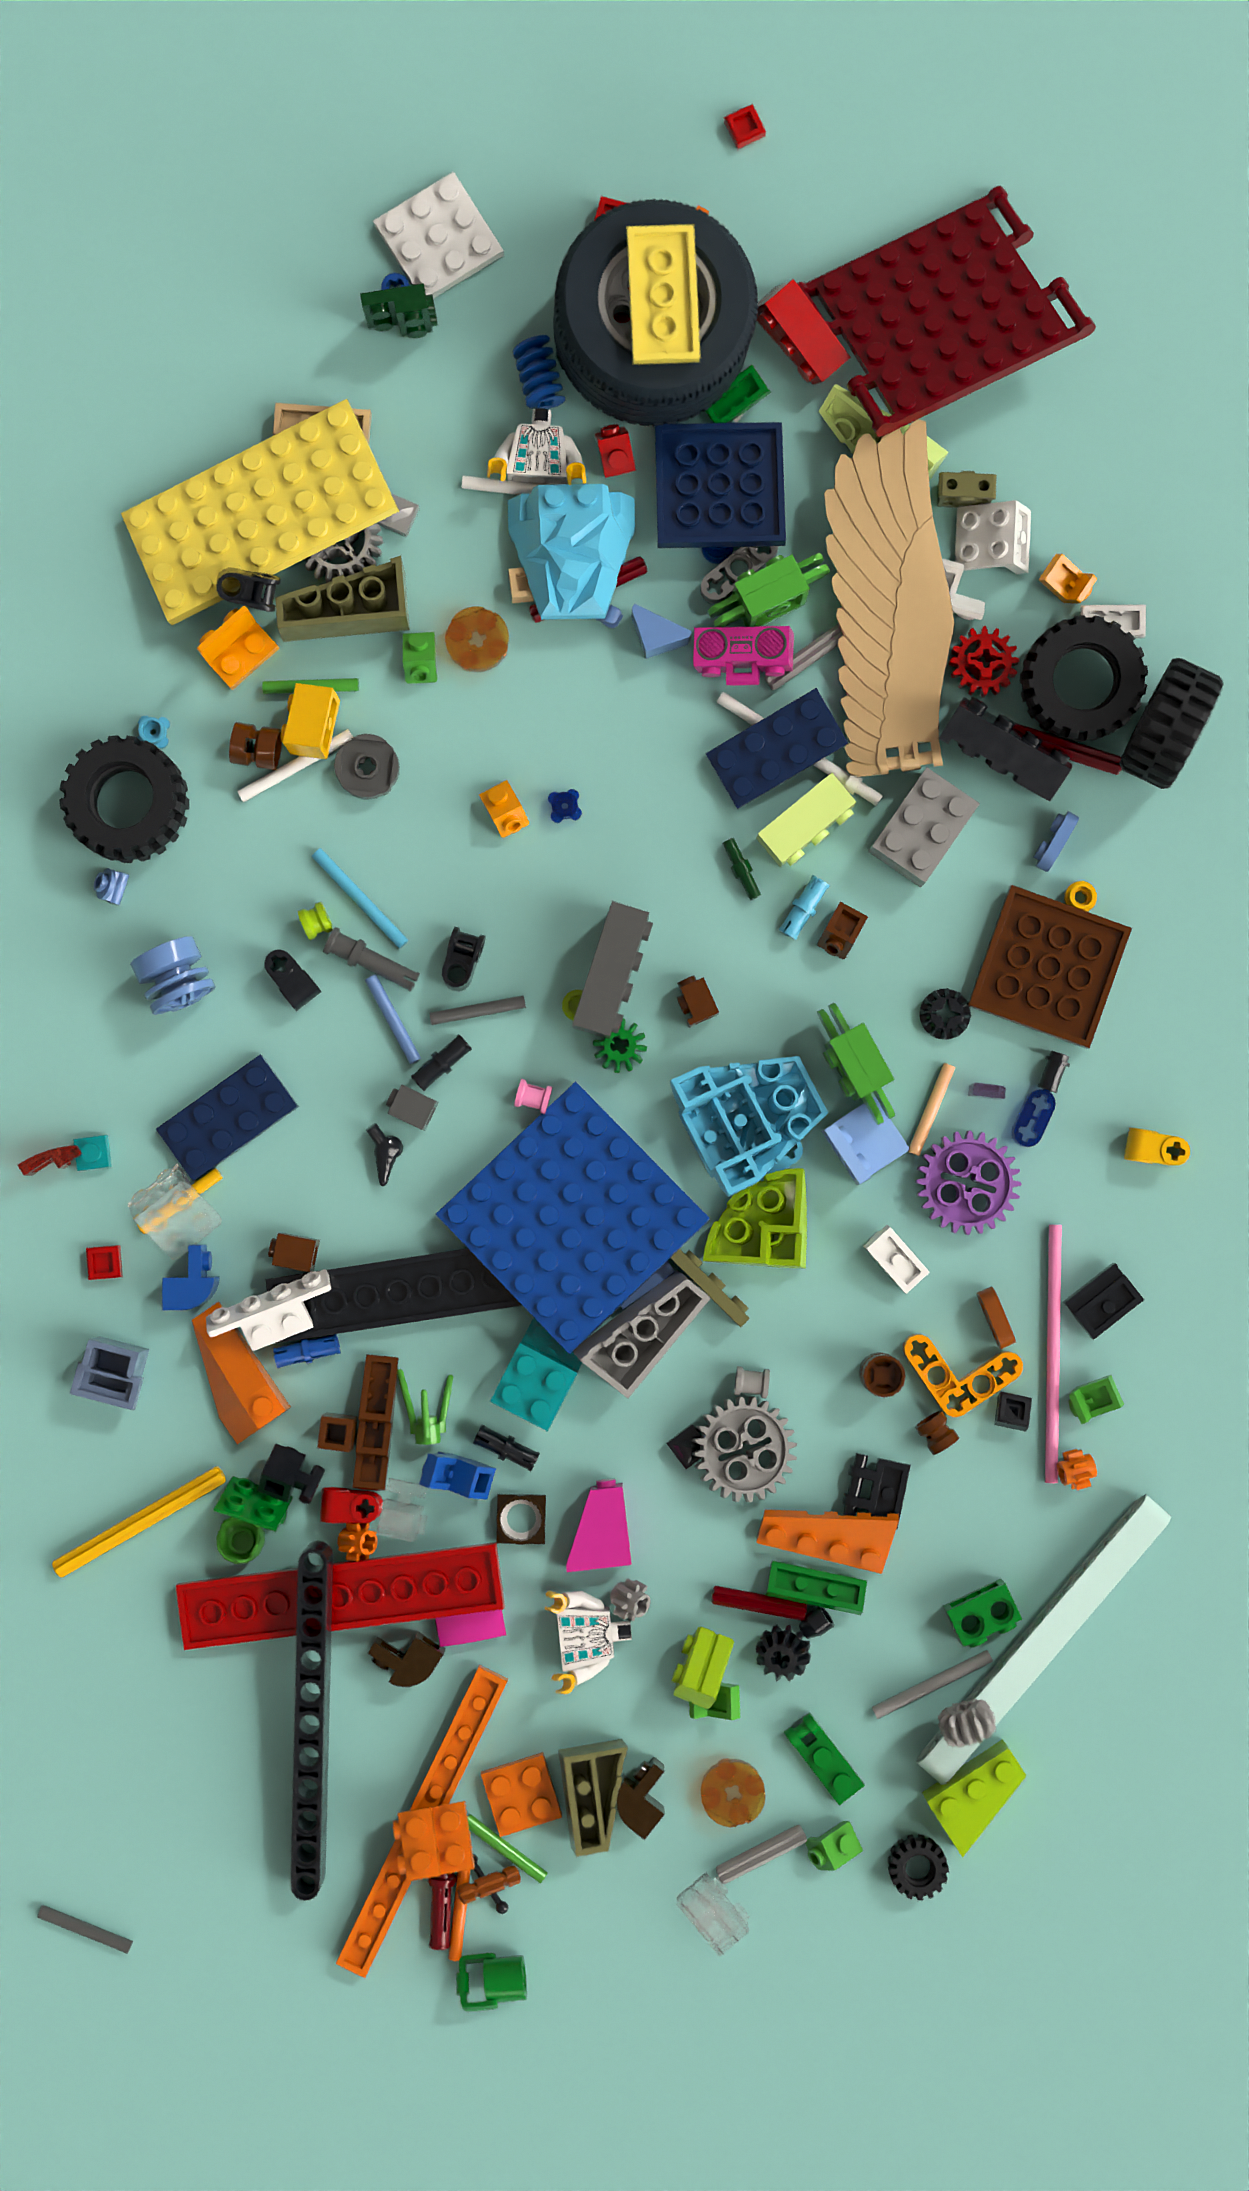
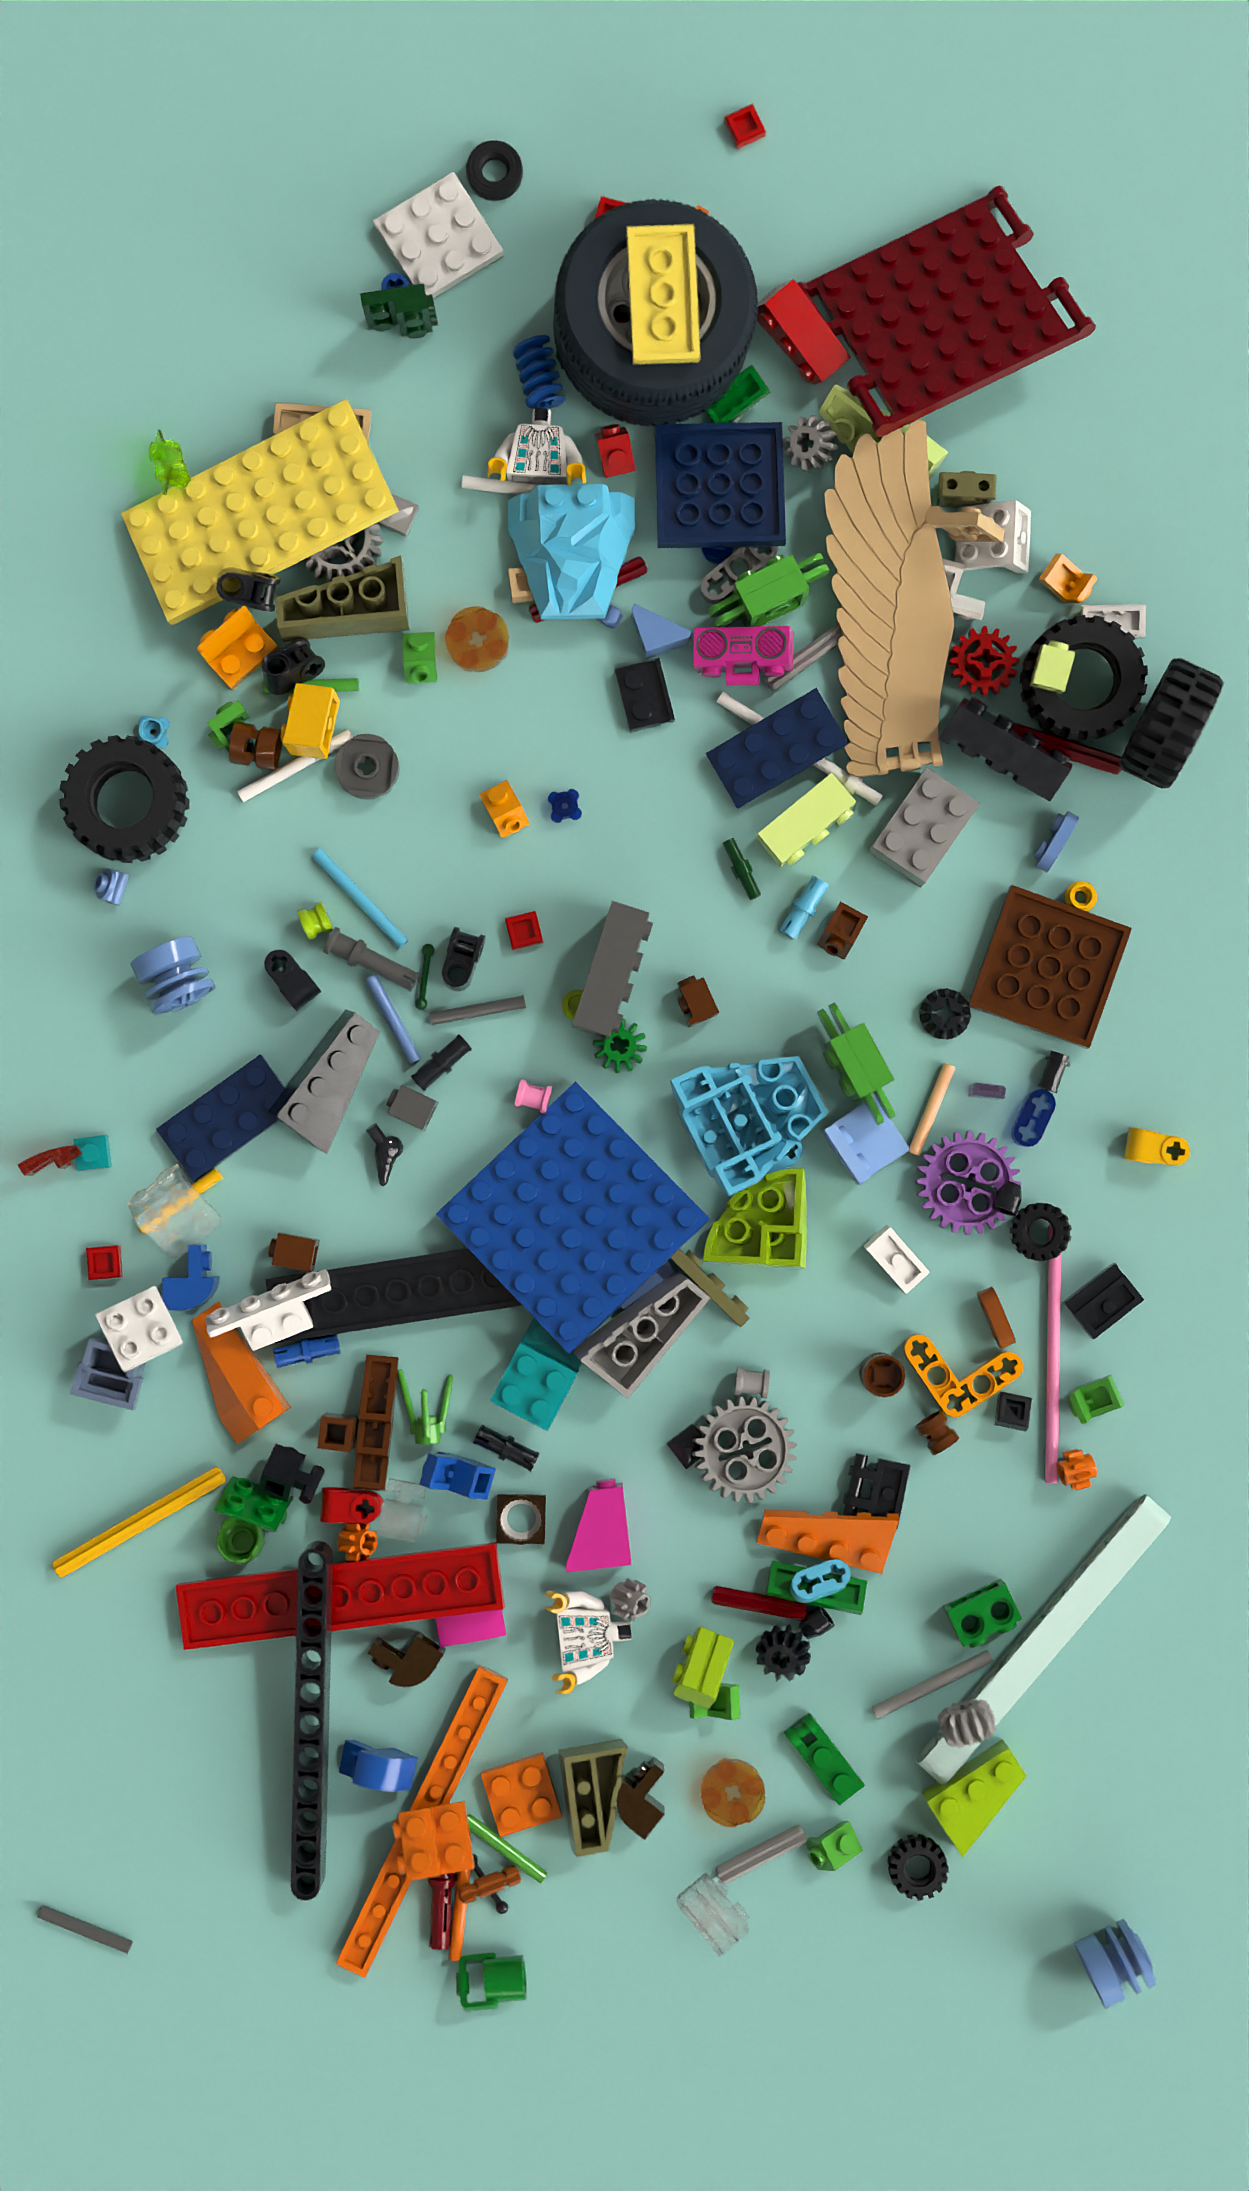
none -> white bracket [95,1286,183,1372]
none -> clear neon green hinge [149,430,191,495]
none -> bright green bracket [207,700,250,752]
none -> black piece [262,637,325,695]
none -> wedge [268,1009,380,1154]
none -> blue brick [339,1740,418,1791]
none -> dark green hinge [415,944,435,1010]
none -> black tyre [466,140,523,201]
none -> red tile [505,911,544,950]
none -> black plate [615,658,675,733]
none -> light grey gear [783,415,838,472]
none -> medium azure beam [790,1559,851,1603]
none -> tan plate [925,506,1005,542]
none -> black hose [991,1181,1022,1216]
none -> black tyre [1010,1203,1072,1261]
none -> yellowish green brick [1029,641,1076,694]
none -> medium blue wheel [1074,1919,1156,2009]

